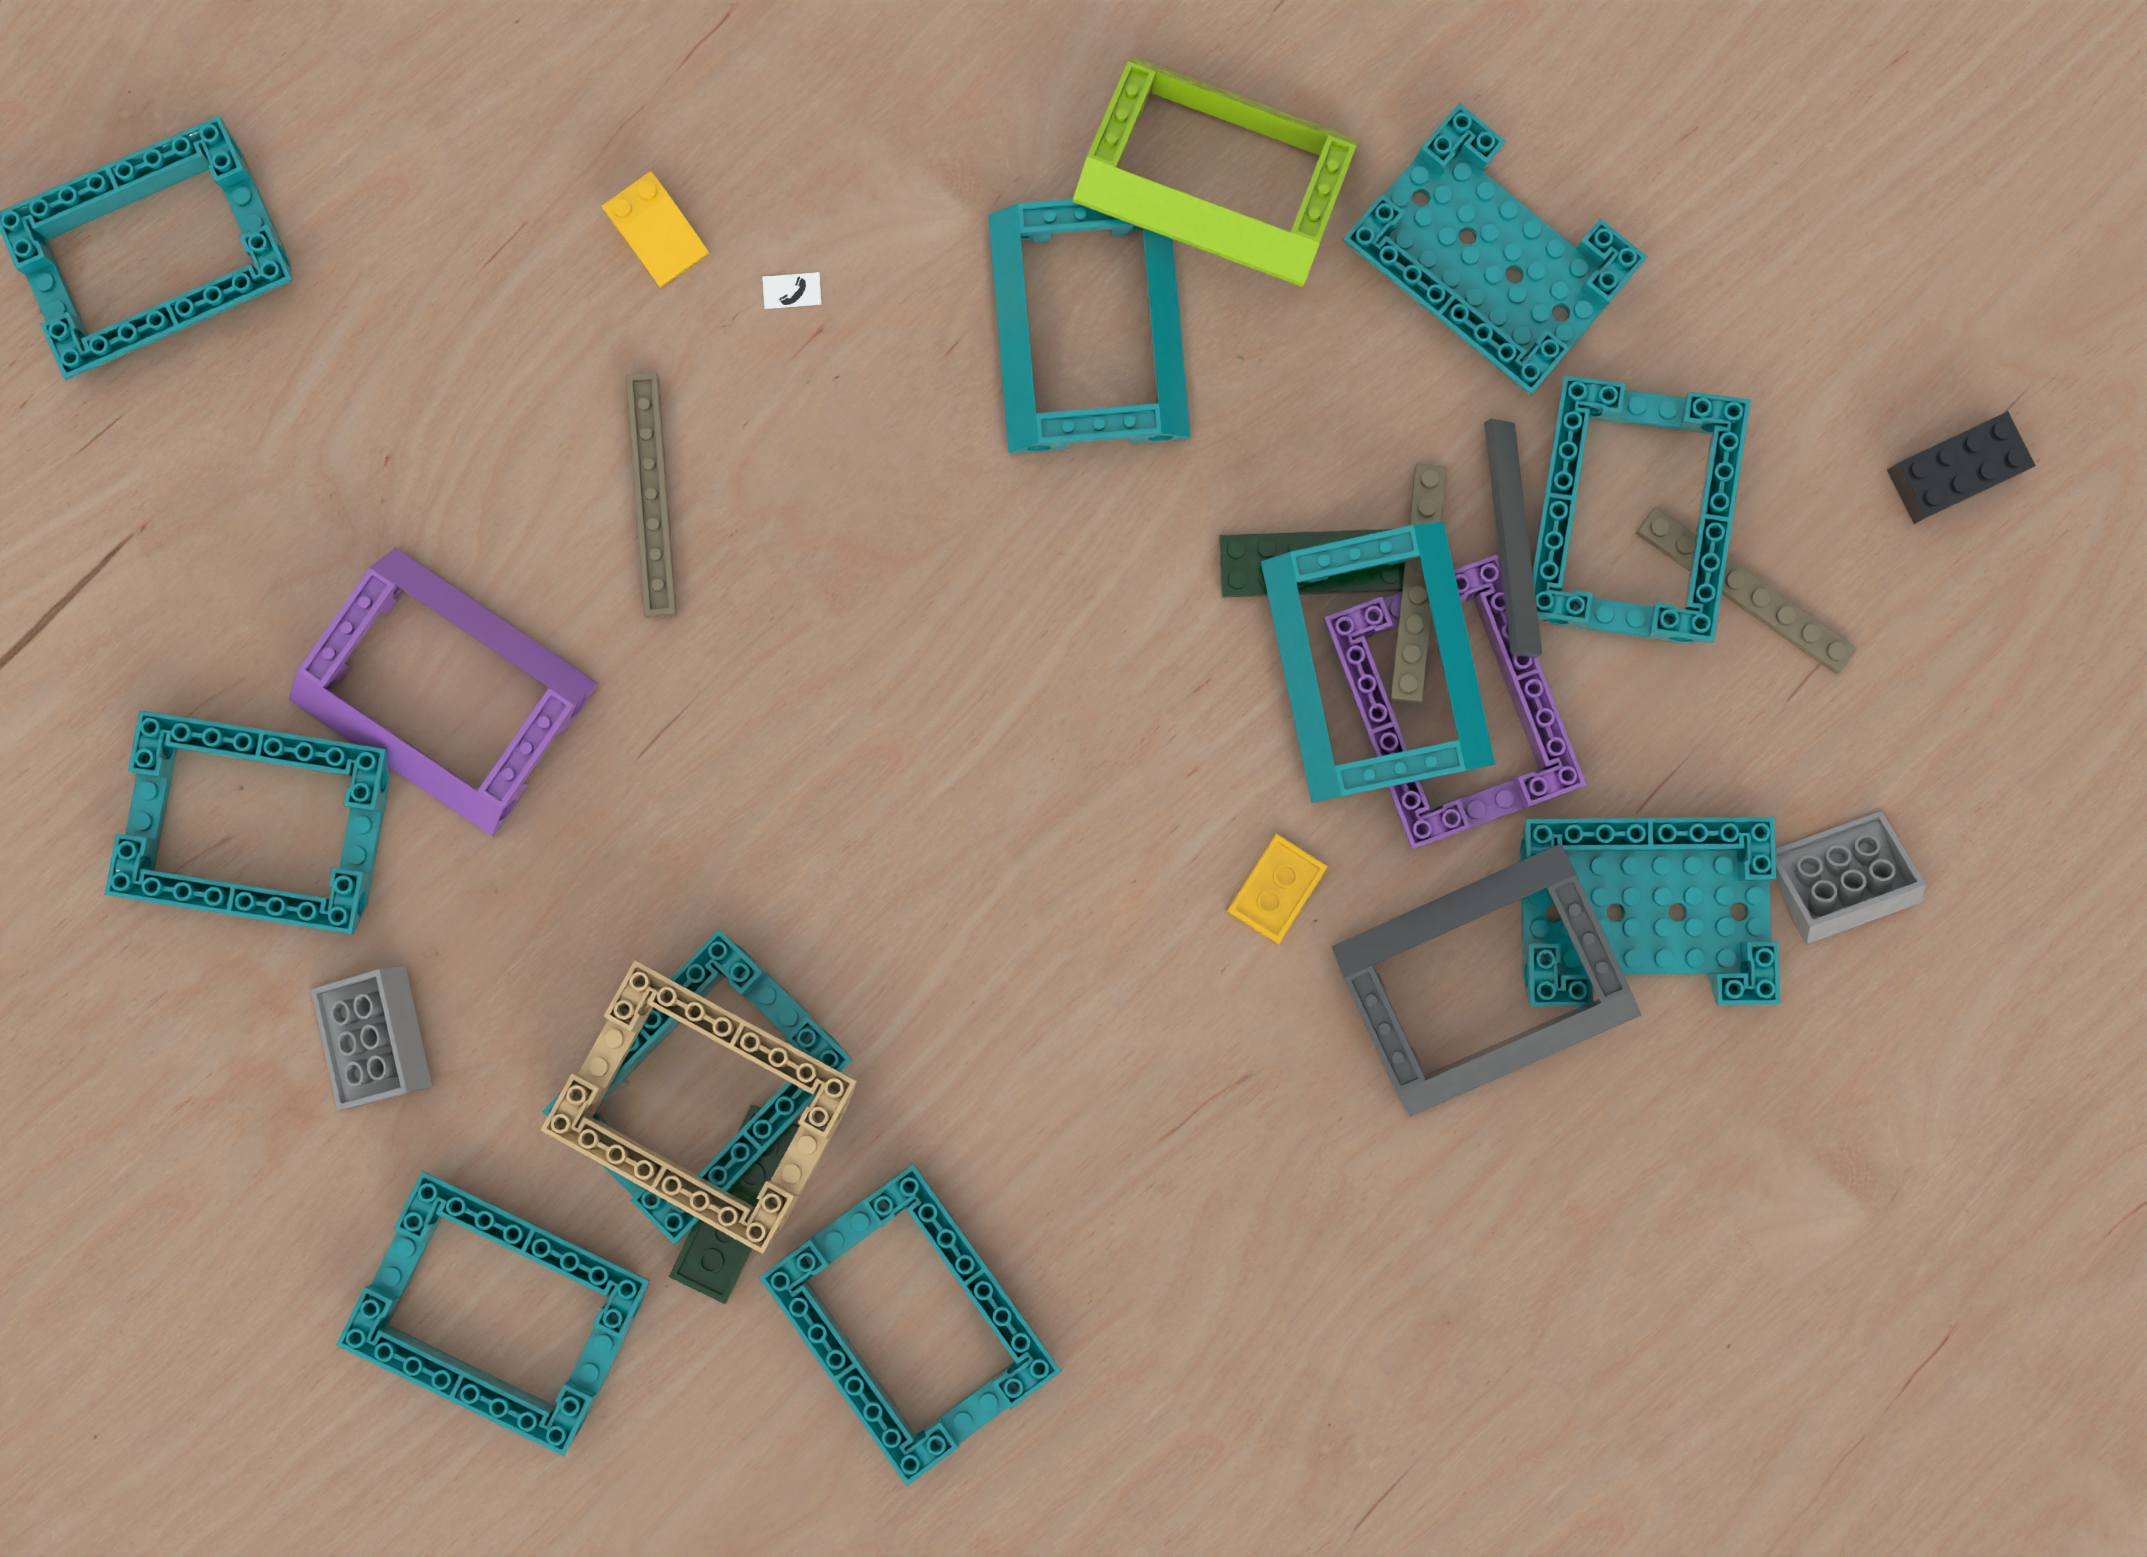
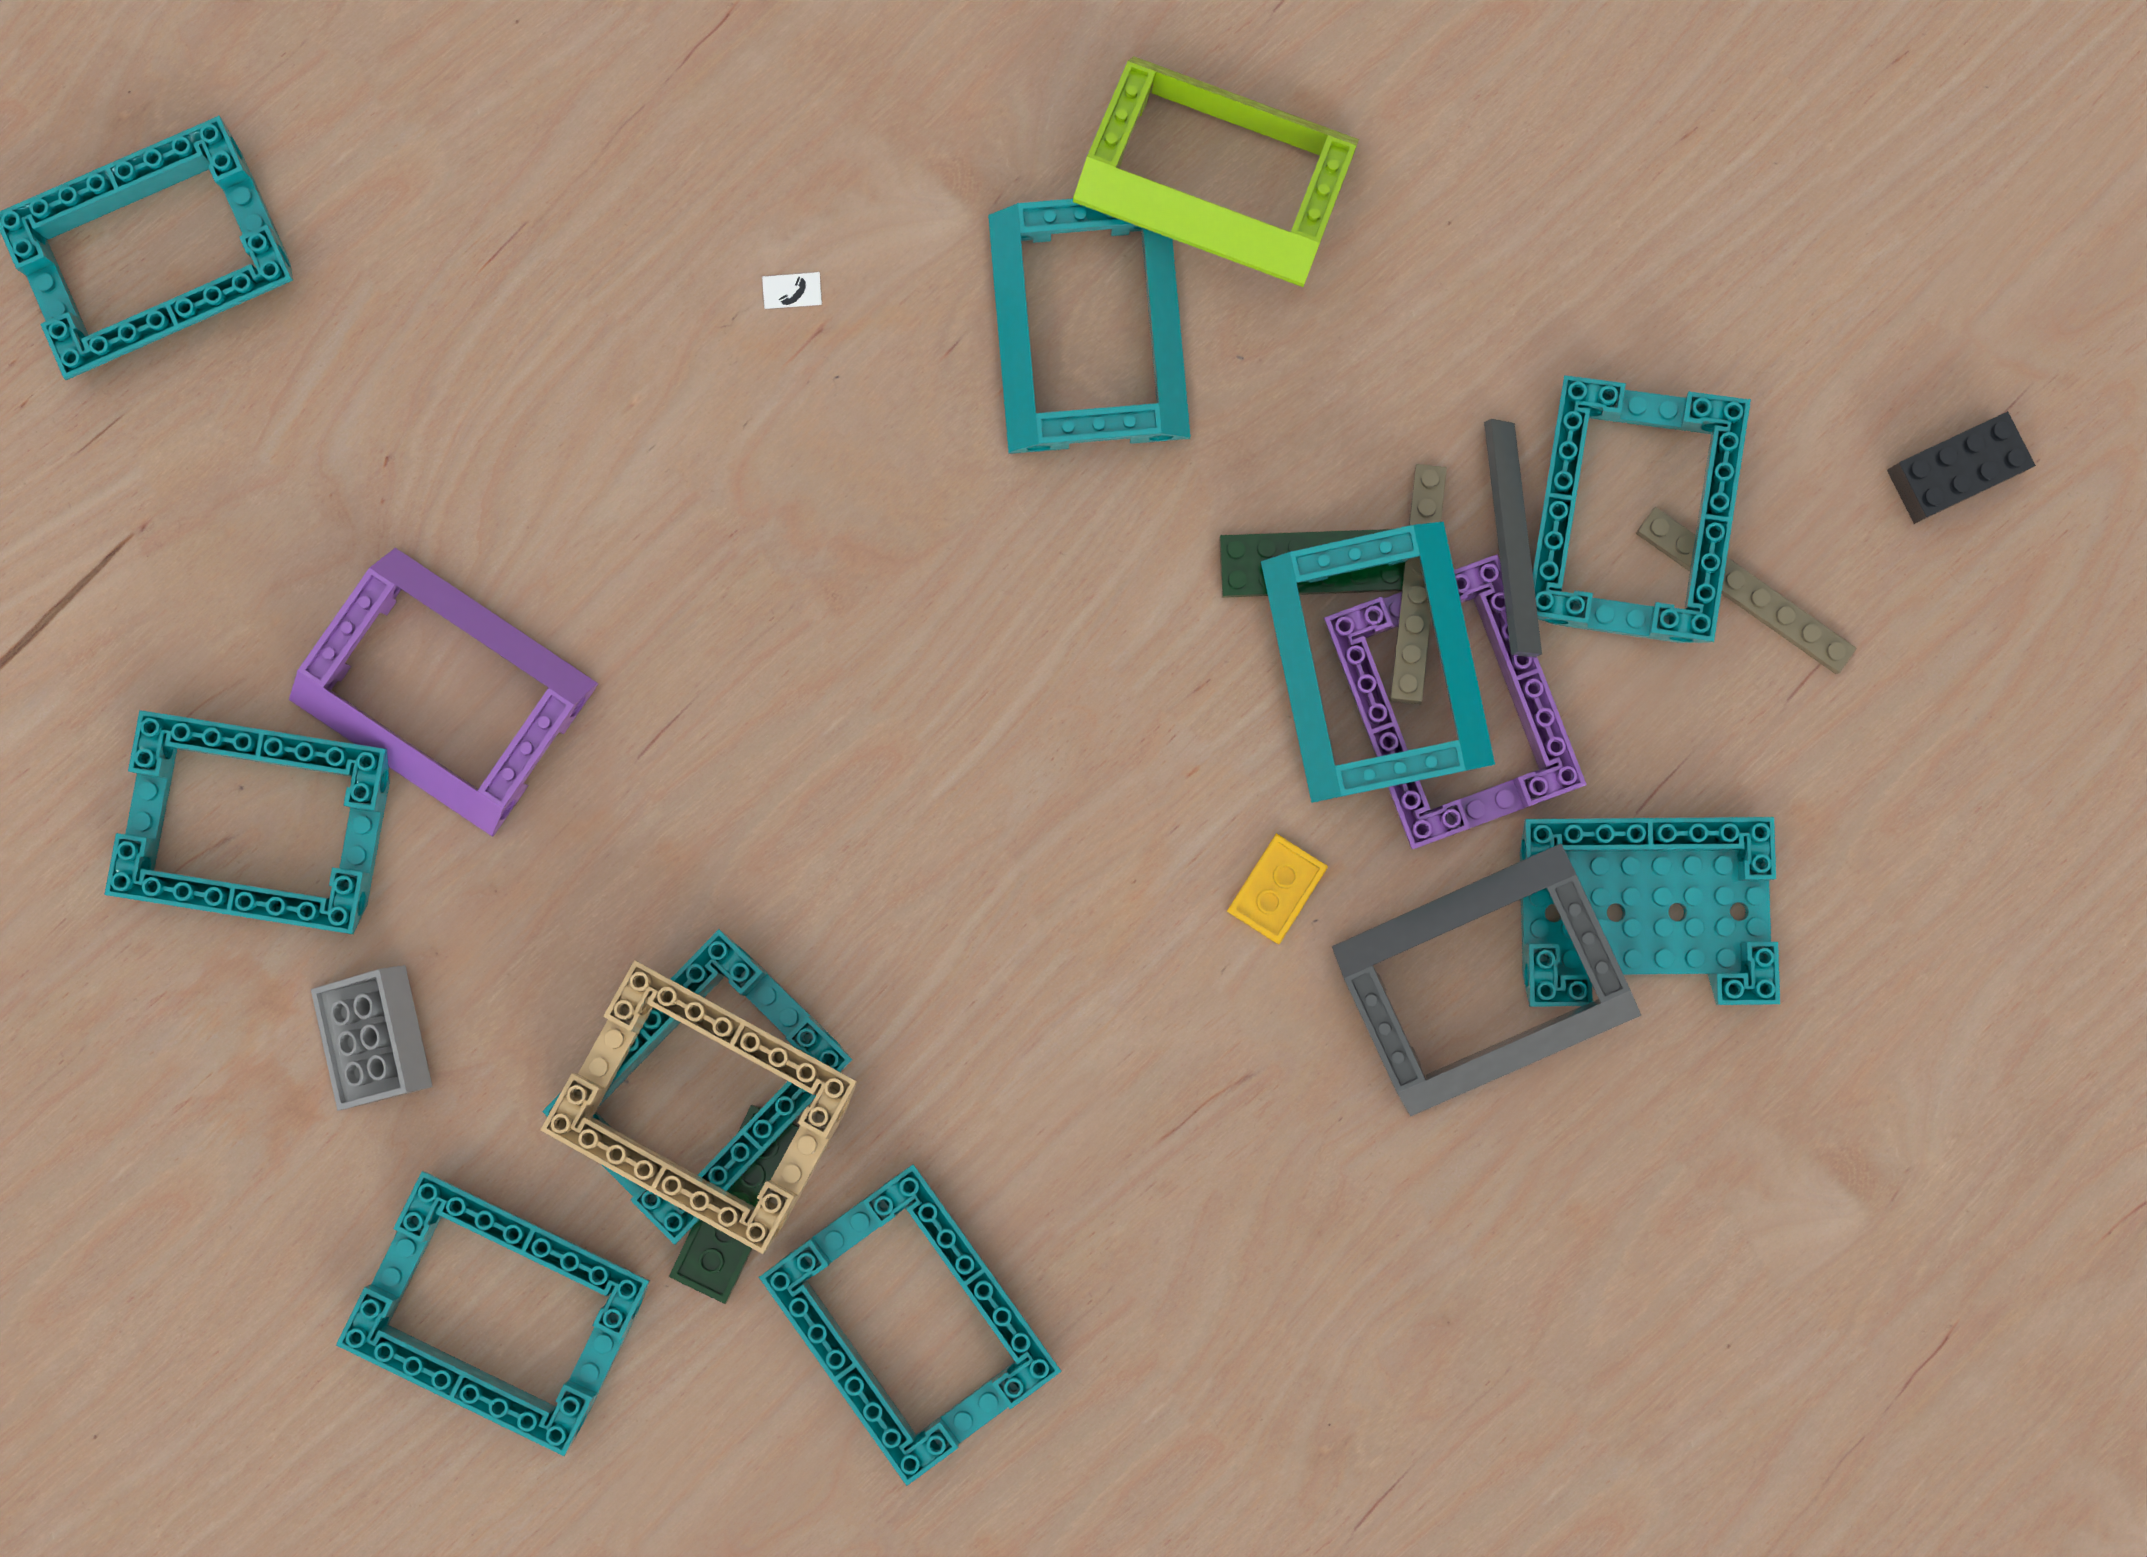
yellow slope [601,171,710,289] -> none
dark tan plate [626,372,677,618] -> none
teal slope [1342,103,1647,395] -> none
light grey slope [1775,810,1926,944] -> none

